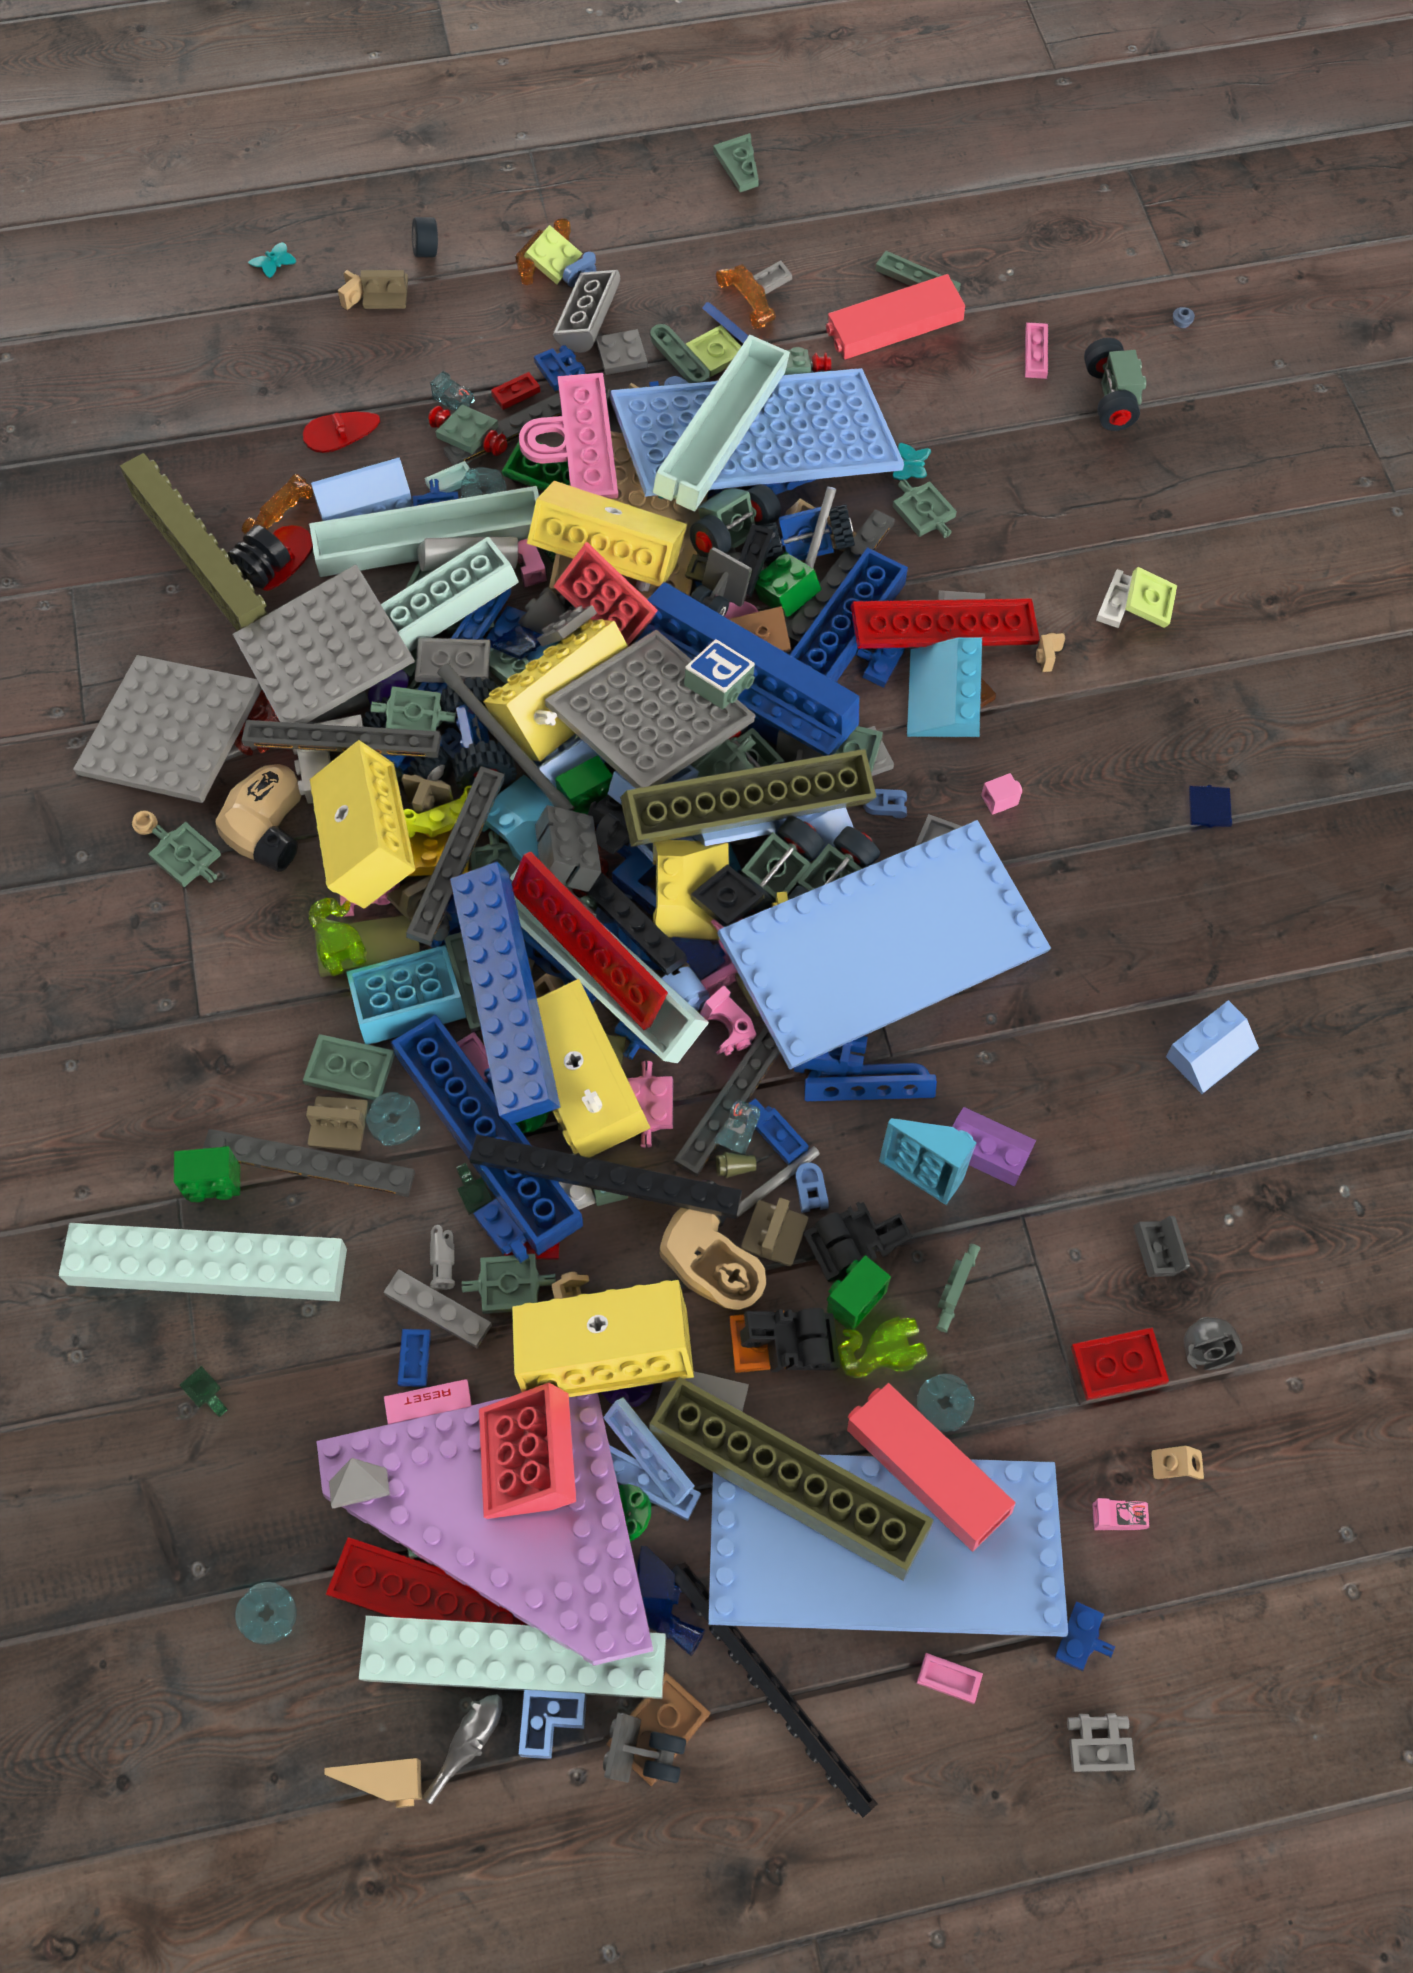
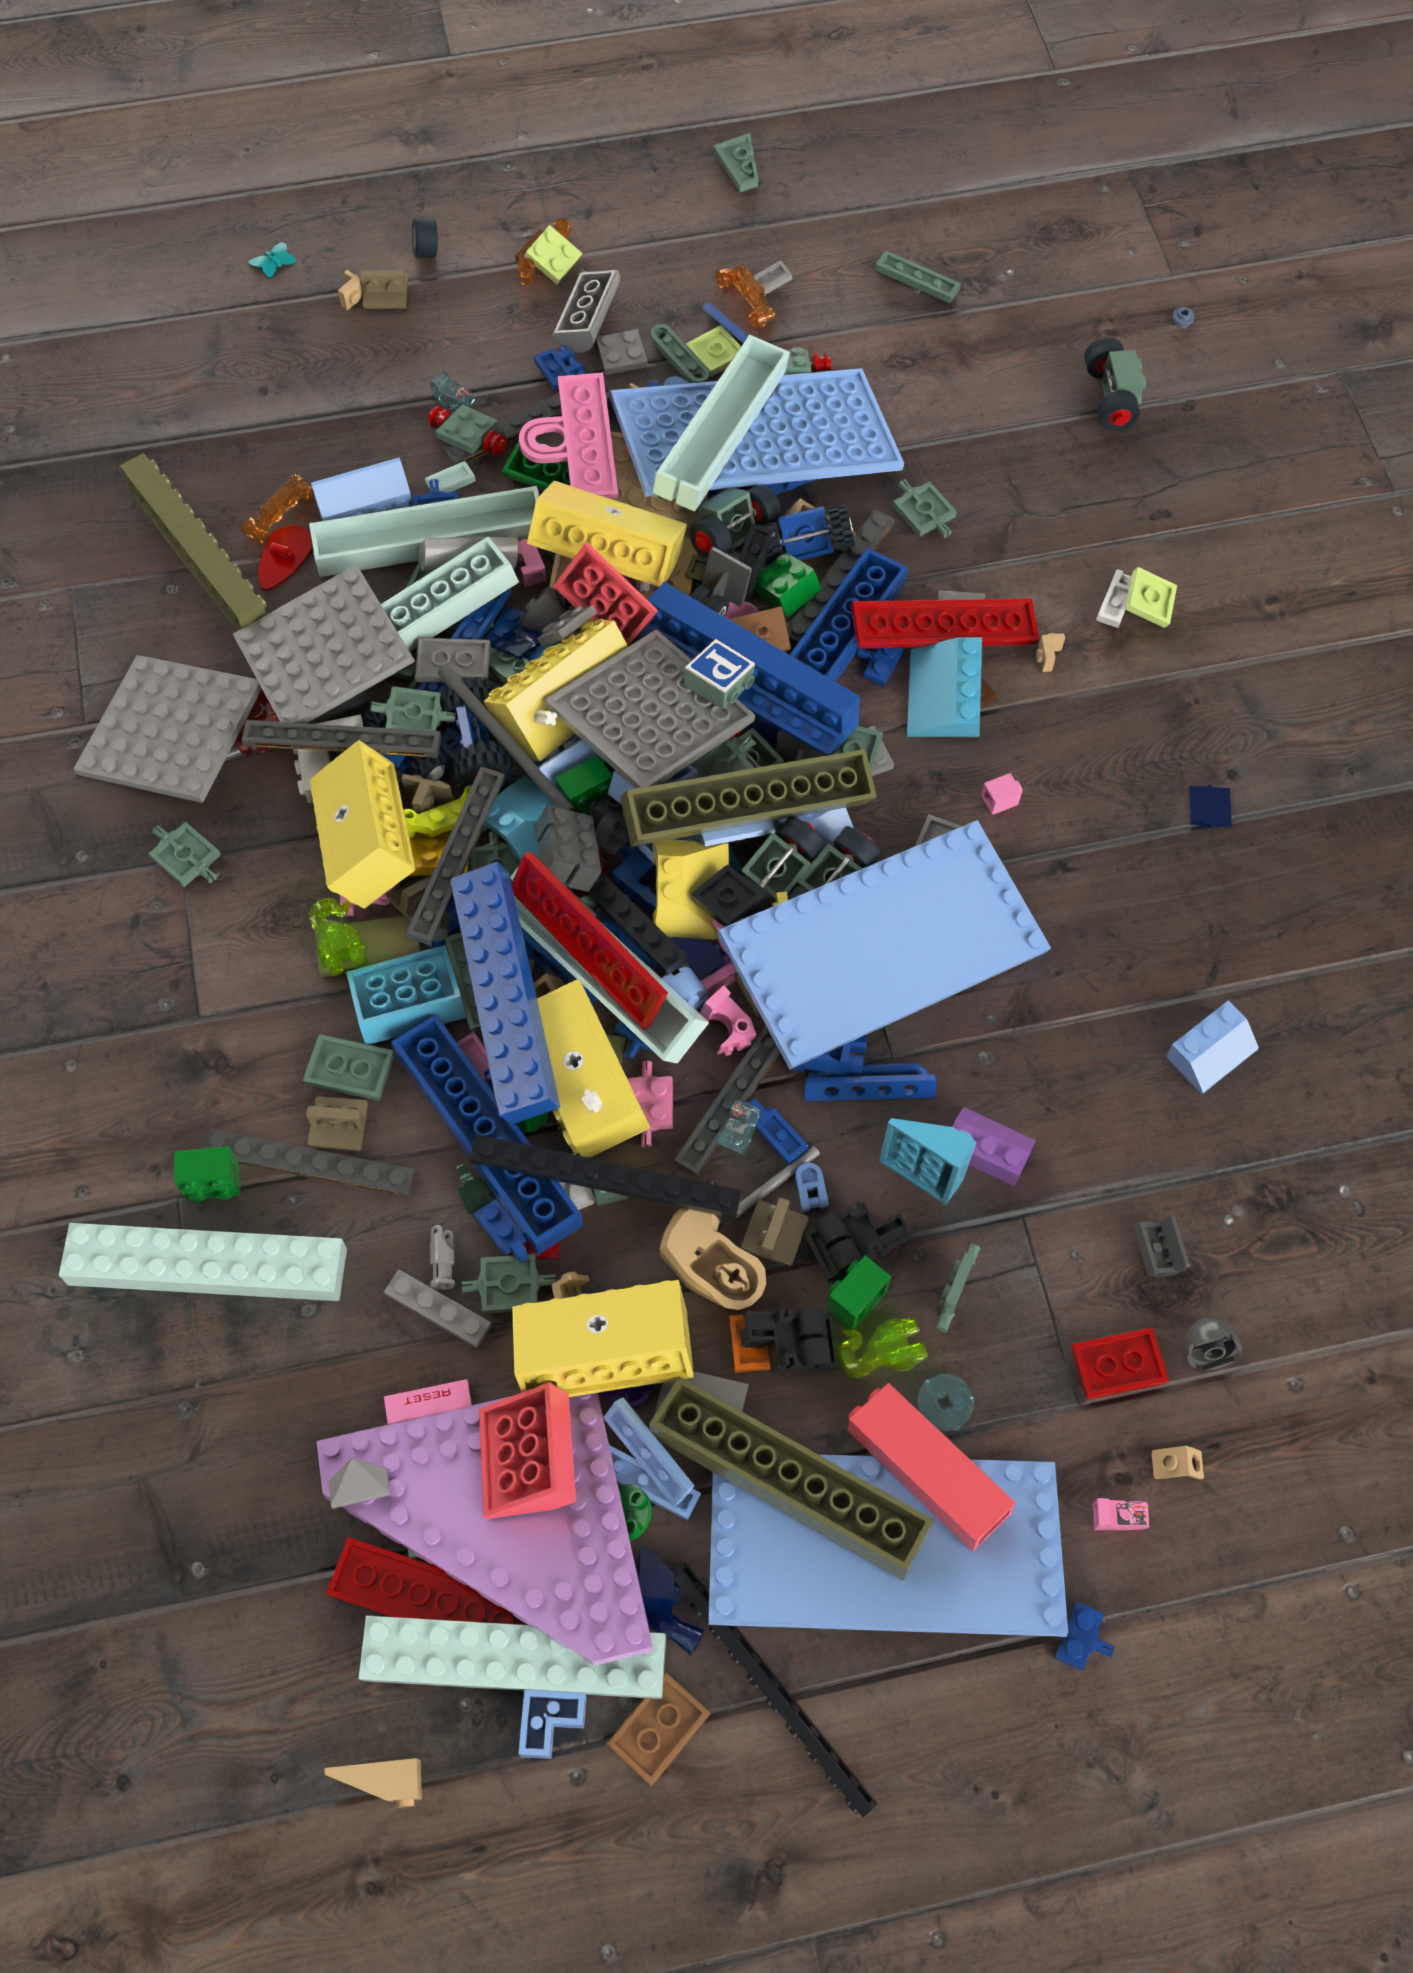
tan plate [132,811,158,835] -> none
clear green plate [180,1366,228,1417] -> none
tan piece [216,764,301,872] -> none
black wheel [227,525,291,589] -> none
clear light blue plate [235,1582,297,1645] -> none
red shield [303,412,380,453] -> none
clear light blue plate [366,1092,421,1146] -> none
dark purple dish [368,670,409,705] -> none
blue plate [397,1329,431,1387] -> none
flat silver piece [422,1695,503,1804] -> none
clear light blue plate [461,467,506,498] -> none
red plate [491,372,541,410] -> none
medium blue plate [563,252,596,287] -> none
dark grey plate [603,1713,686,1783] -> none
olive cone [716,1152,756,1179] -> none
light grey bar [805,487,836,568] -> none
coral brick [826,274,965,360] -> none
medium blue plate [863,789,907,818] -> none
teal piece [893,443,931,480] -> none
bright pink tile [917,1653,983,1704] -> none
bright pink tile [1025,323,1048,379] -> none
light grey plate [1067,1713,1135,1772] -> none

